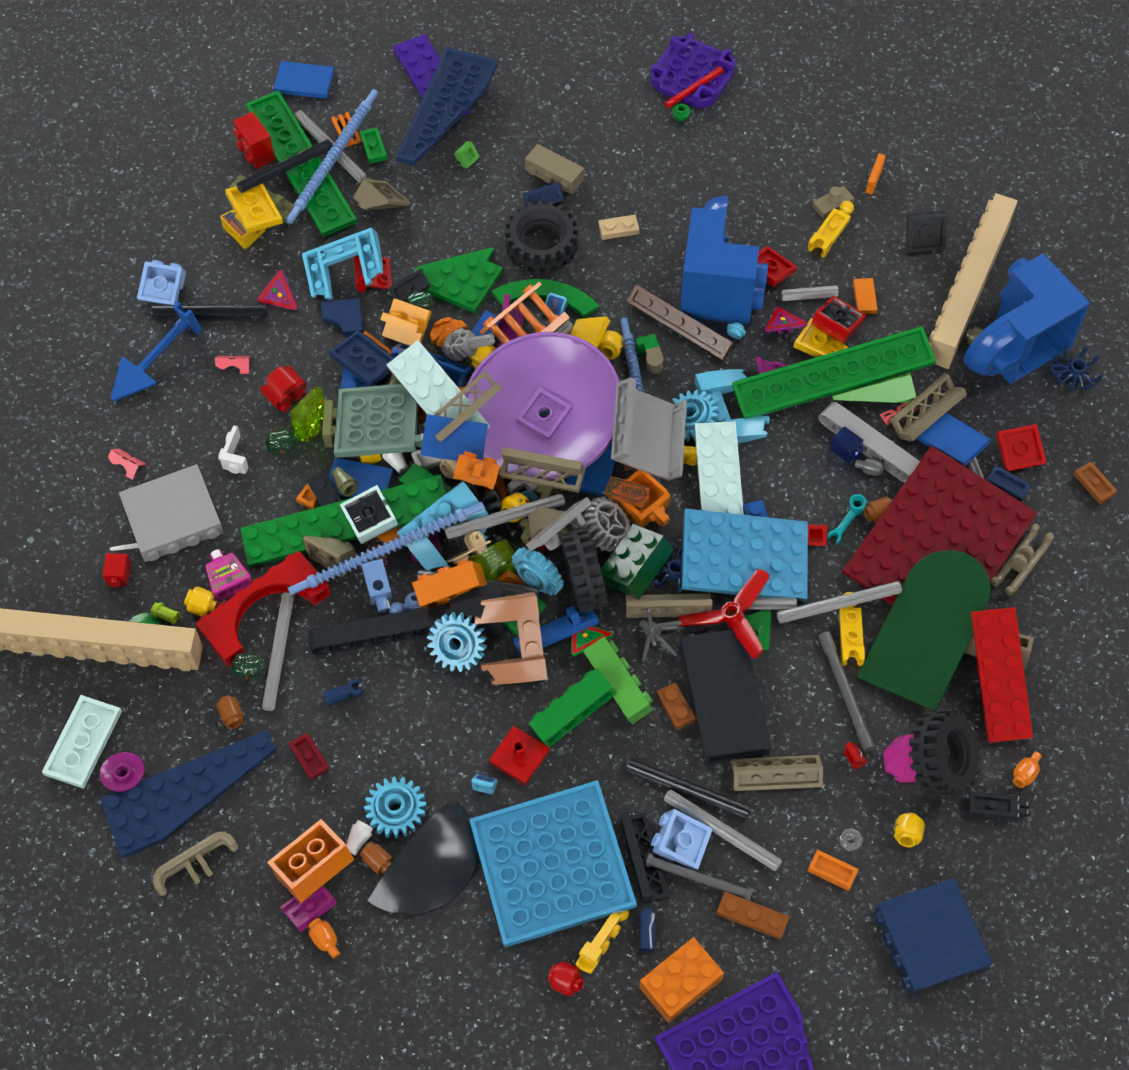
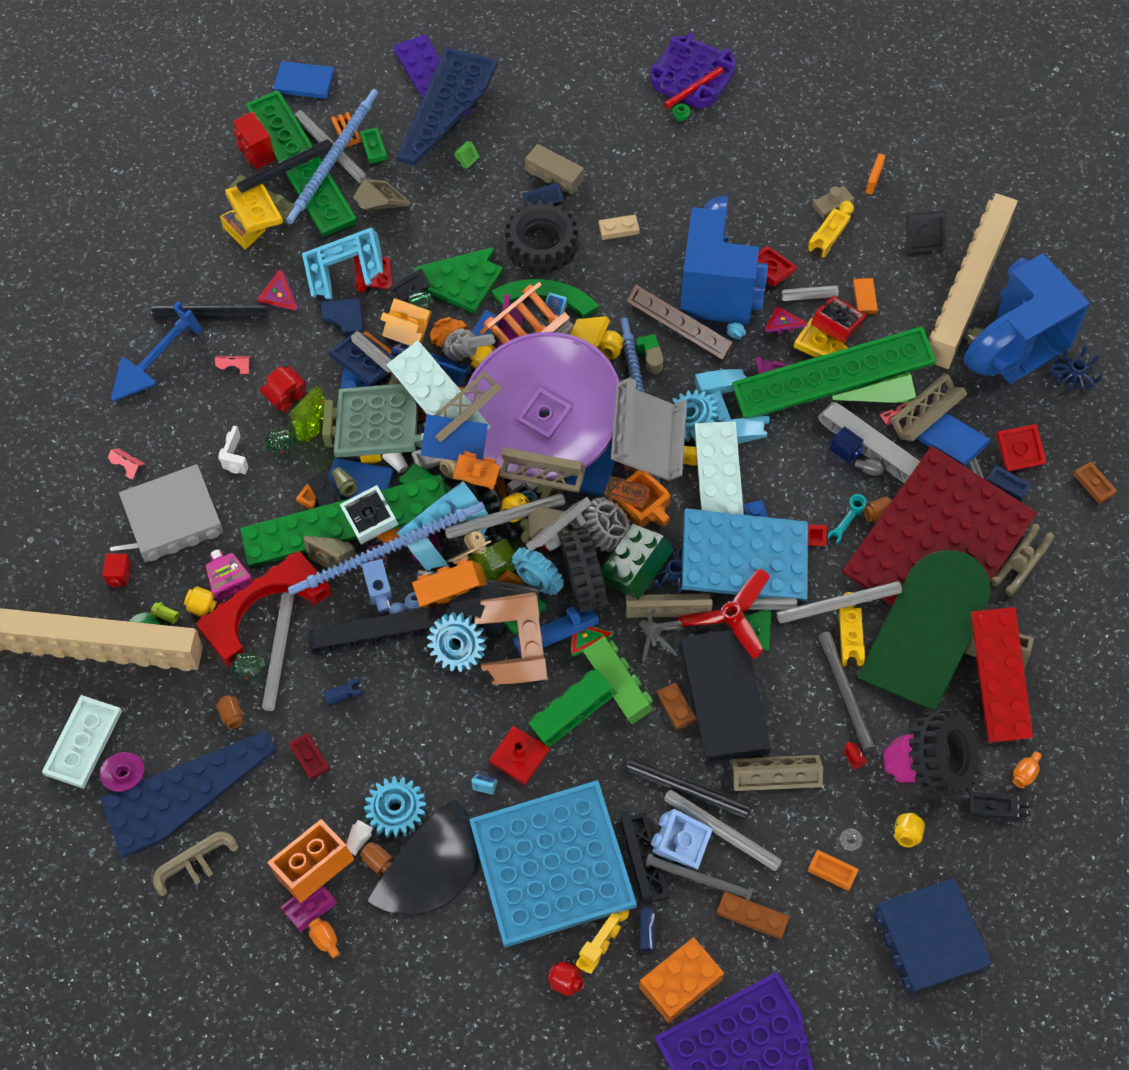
light blue plate [137,260,186,306] -> none
none -> light grey axle [351,332,392,373]

